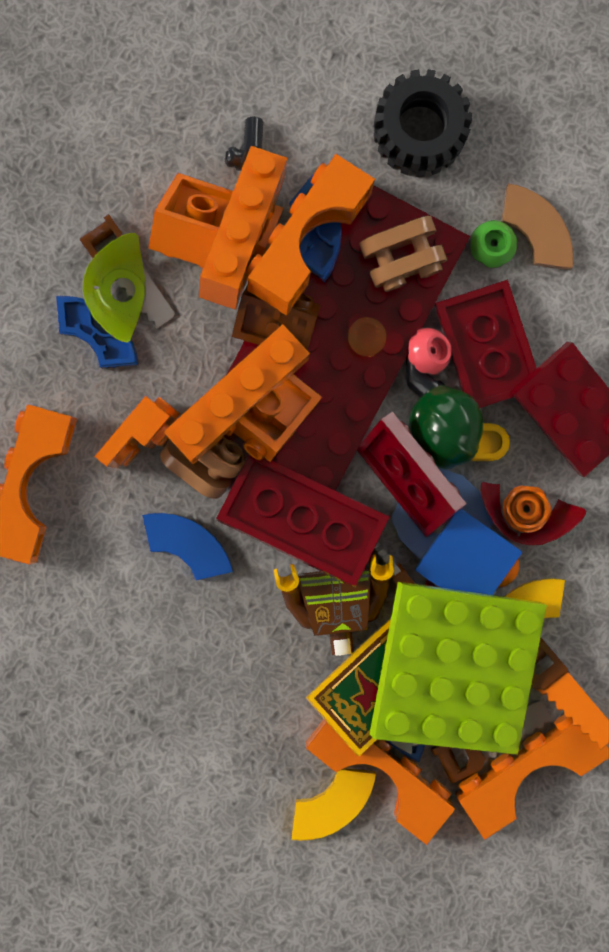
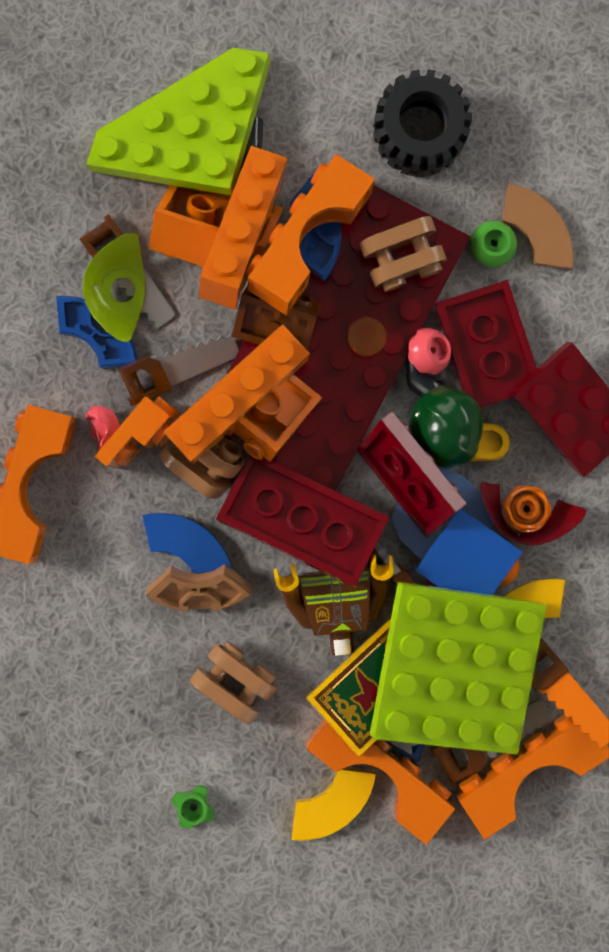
none -> coral plate [85,406,120,450]
none -> lime plate [86,48,271,196]
none -> light grey piece [118,332,239,406]
none -> medium nougat tile [145,564,253,612]
none -> bright green plate [172,785,215,829]
none -> medium nougat brick [189,641,278,725]

